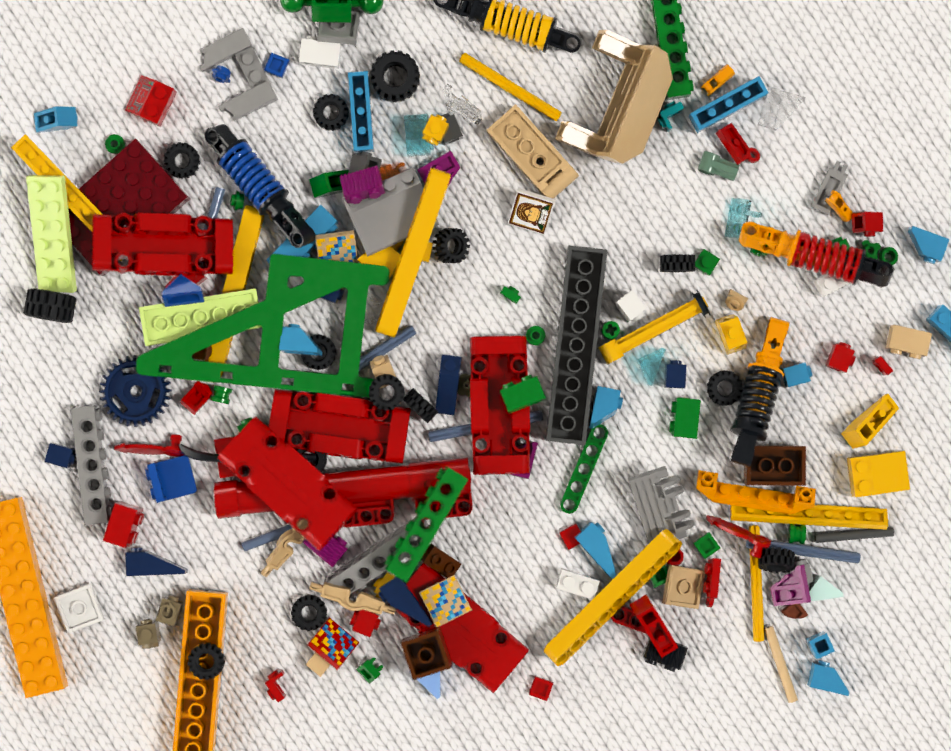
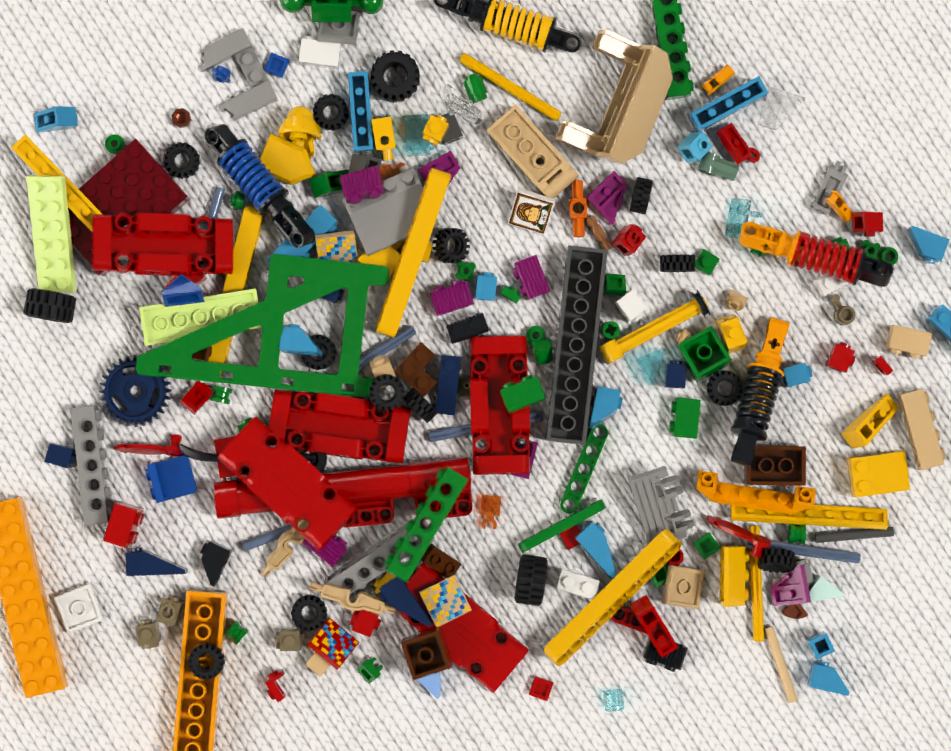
red slope [125,75,177,127] -> none
teal bracket [657,101,684,132] -> none
red hinge [703,558,721,607] -> none
none -> copper tile [172,108,191,128]
none -> black slope [200,540,233,587]
none -> green wheel [224,621,249,645]
none -> yellow tile [260,134,316,185]
none -> dark tan brick [276,629,305,651]
none -> yellow head [278,106,322,159]
none -> yellow torso [371,116,396,161]
none -> reddish brown brick [395,342,437,397]
none -> magenta brick [430,279,474,316]
none -> black brick [446,313,489,344]
none -> green plate [455,261,476,281]
none -> green brick [463,73,488,104]
none -> dark azure brick [475,272,497,301]
none -> clear orange plate [480,495,501,529]
none -> magenta brick [512,255,550,300]
none -> black tyre [515,554,548,606]
none -> green beam [517,499,606,553]
none -> green brick [532,339,553,364]
none -> orange axle [569,180,587,238]
none -> medium nougat axle [585,215,613,251]
none -> magenta wing [586,171,628,225]
none -> clear light blue brick [603,689,625,712]
none -> green plate [605,274,626,295]
none -> red brick [611,224,647,256]
none -> black tyre [630,177,653,214]
none -> tan plate [675,328,691,344]
none -> medium azure brick [677,131,713,163]
none -> green slope [677,326,731,383]
none -> yellow slope [719,545,749,607]
none -> dark tan piece [830,294,855,325]
none -> tan brick [897,388,946,470]

